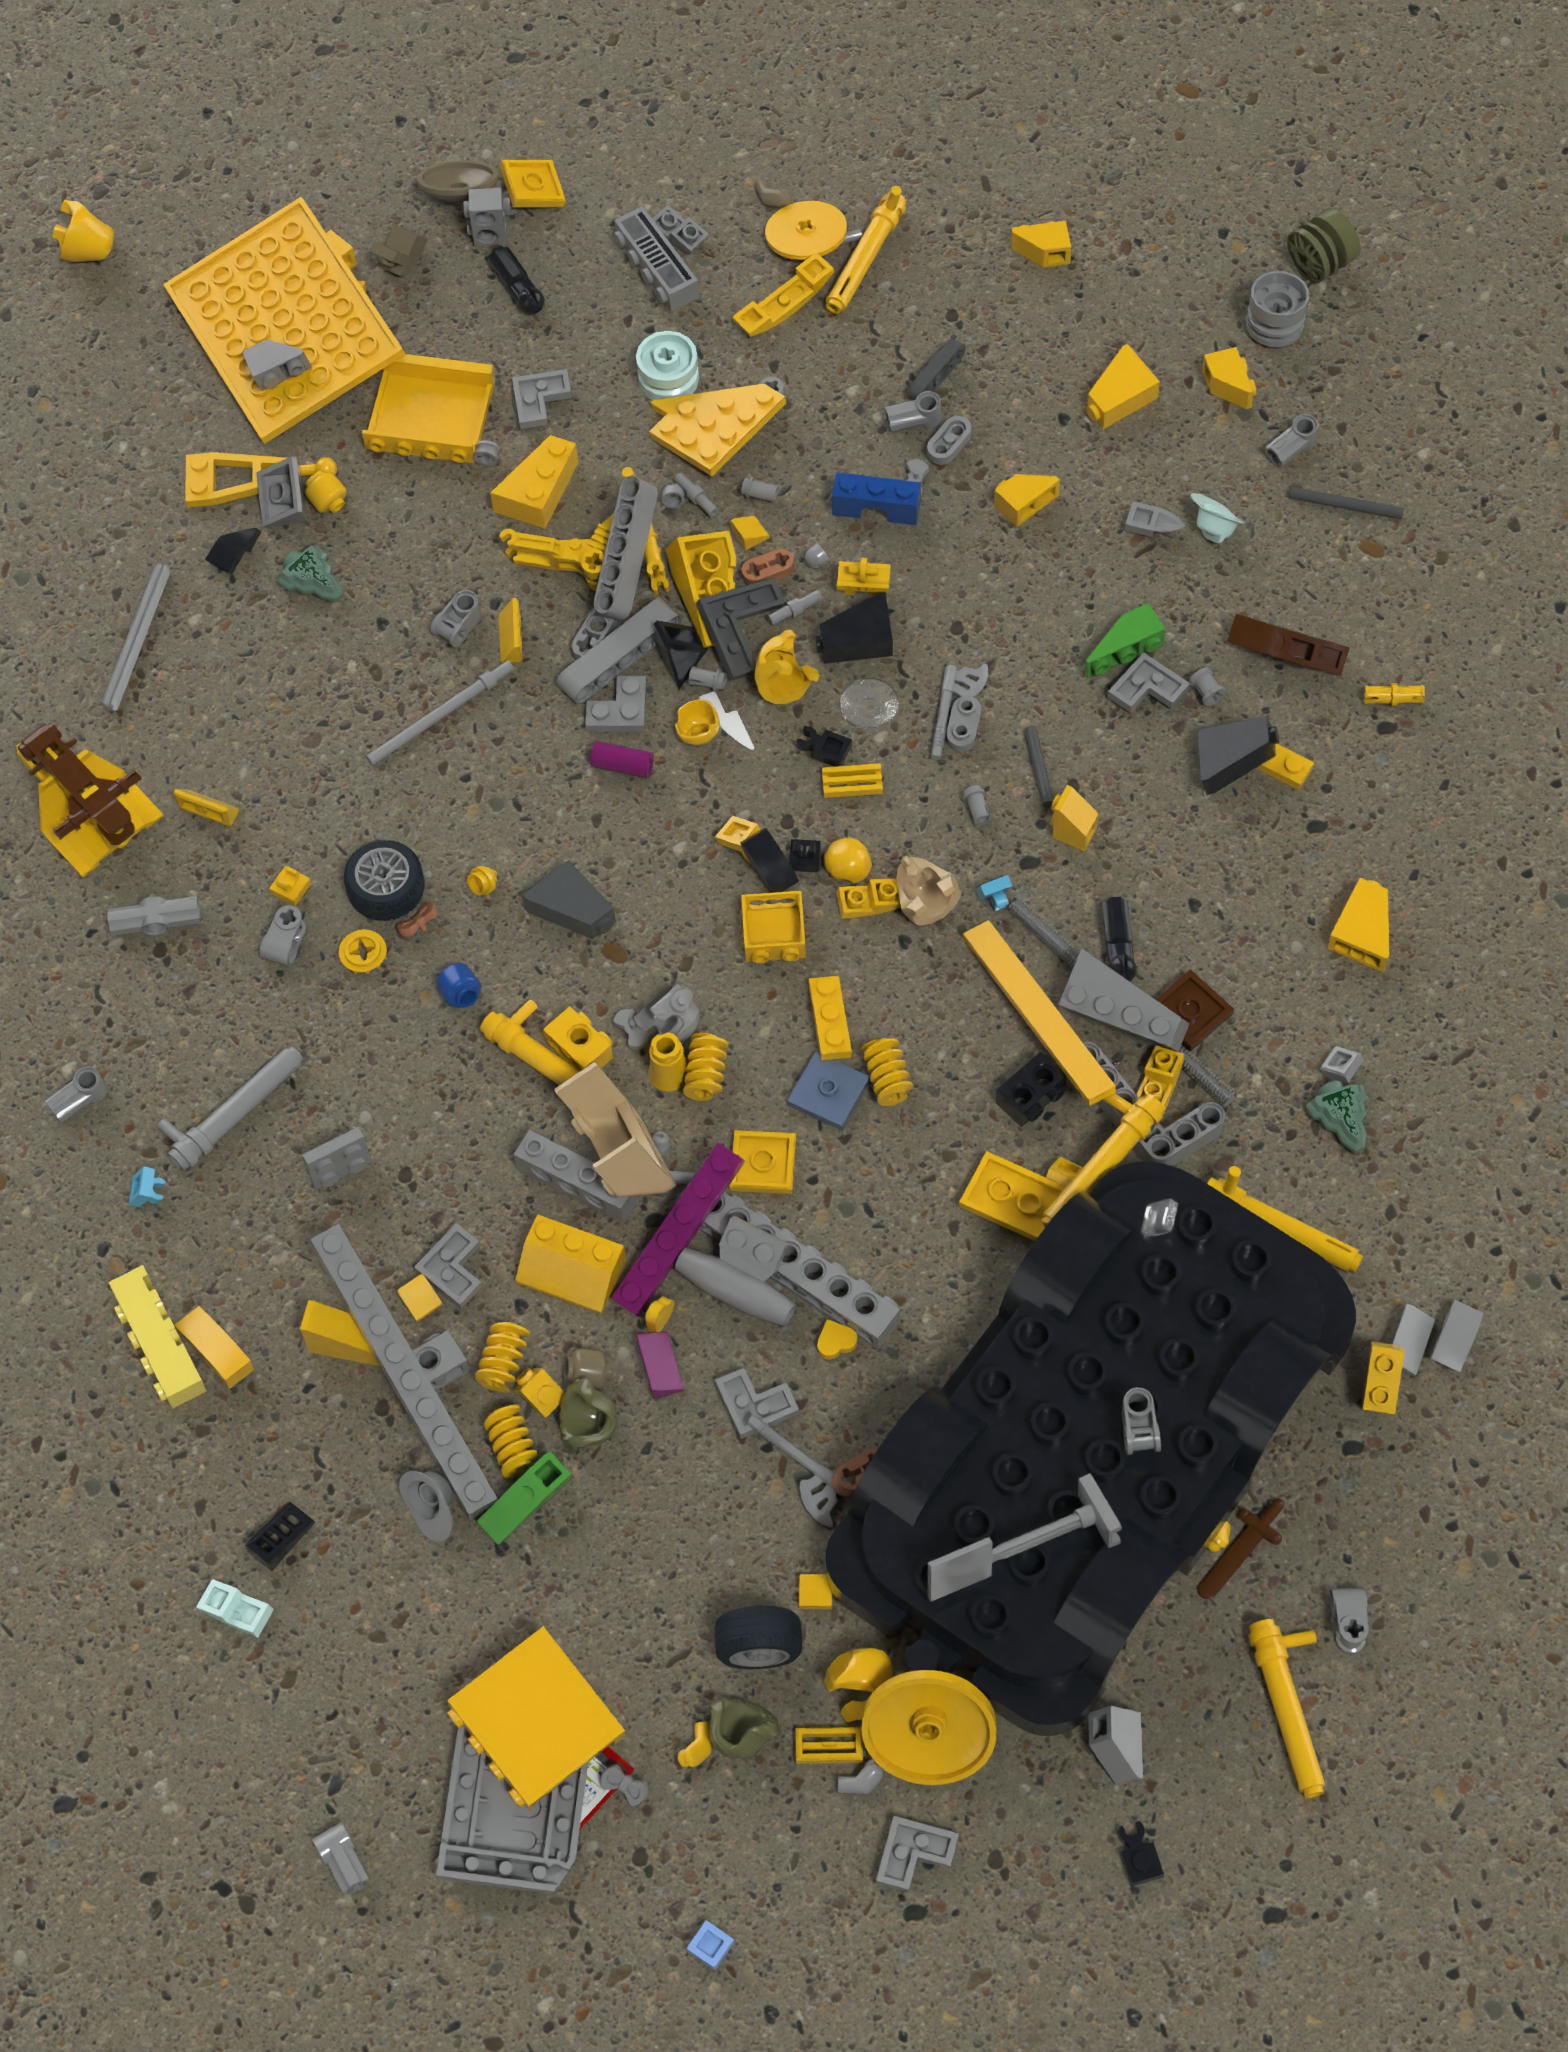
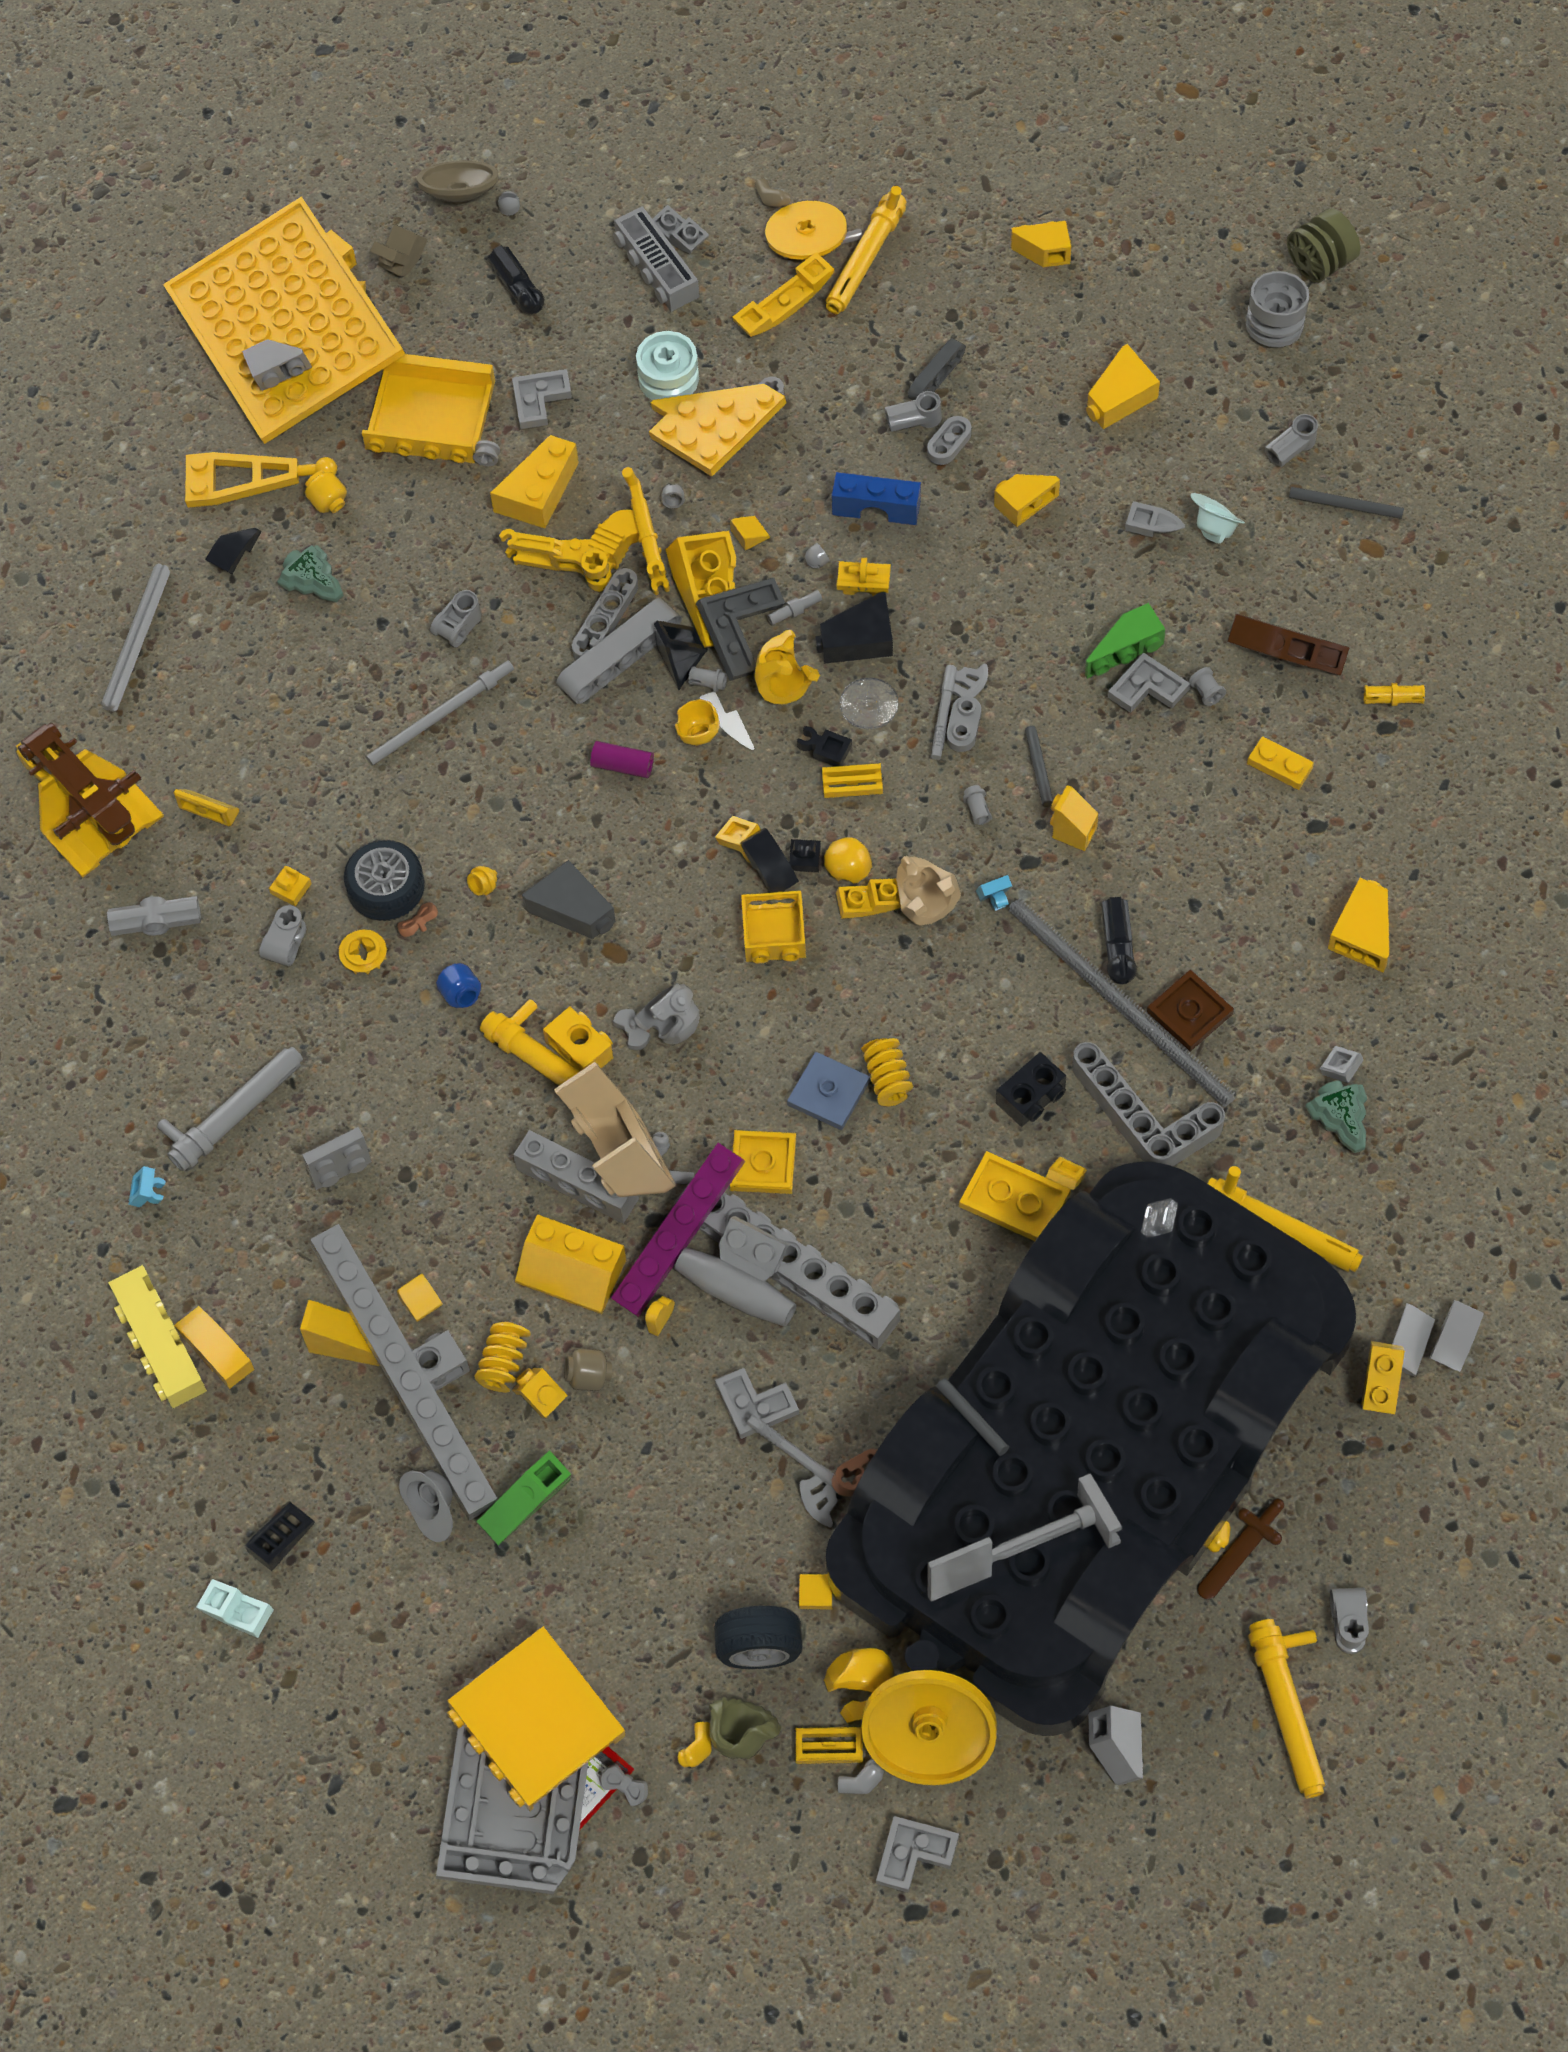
light grey piece [44,1066,107,1123] -> none
yellow piece [52,199,114,262] -> none
light grey slope [256,457,307,527] -> none
light grey piece [312,1822,370,1896] -> none
light grey plate [414,1223,482,1309] -> none
light grey brick [464,188,507,246] -> none
yellow piece [484,1405,538,1479] -> none
yellow slope [499,598,523,663] -> none
yellow tile [500,160,566,207] -> none
olive hair [559,1378,618,1451] -> none
light grey plate [586,676,647,732] -> none
light grey beam [594,476,658,621] -> none
magenta slope [636,1332,684,1399] -> none
yellow plant [648,1032,688,1092] -> none
light grey bar [674,472,718,517] -> none
yellow piece [683,1032,728,1102] -> none
light blue plate [686,1920,734,1970] -> none
light grey pin [741,477,779,503] -> none
nougat beam [742,549,794,585] -> none
yellow plate [808,976,852,1061] -> none
yellow tile [817,1319,858,1360] -> none
light grey piece [906,459,929,495] -> none
yellow tile [963,920,1116,1106] -> none
yellow cylinder [1041,1093,1166,1227] -> none
light grey wedge [1059,948,1189,1052] -> none
black plate [1118,1821,1164,1887] -> none
light grey piece [1122,1387,1161,1455] -> none
yellow slope [1136,1045,1185,1115] -> none
black slope [1198,716,1279,794] -> none
yellow slope [1202,347,1256,409] -> none
none -> dark grey bar [936,1378,1009,1456]

